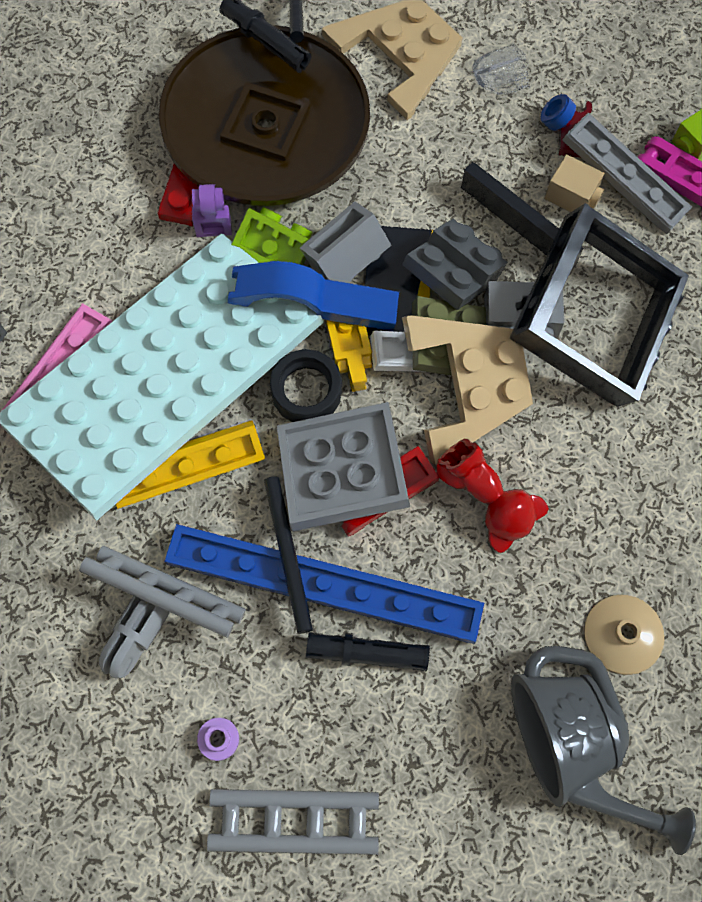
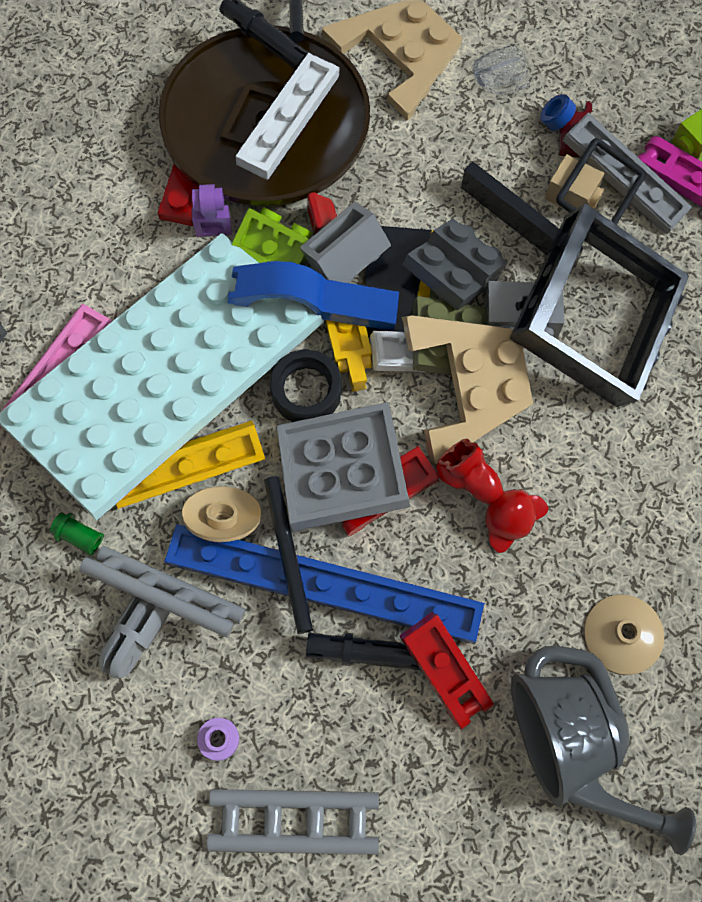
none -> green pin [50,512,104,556]
none -> tan dish [182,486,261,542]
none -> white plate [235,53,339,180]
none -> red slope [306,192,337,235]
none -> red plate [399,612,494,730]
none -> black piece [556,138,646,225]

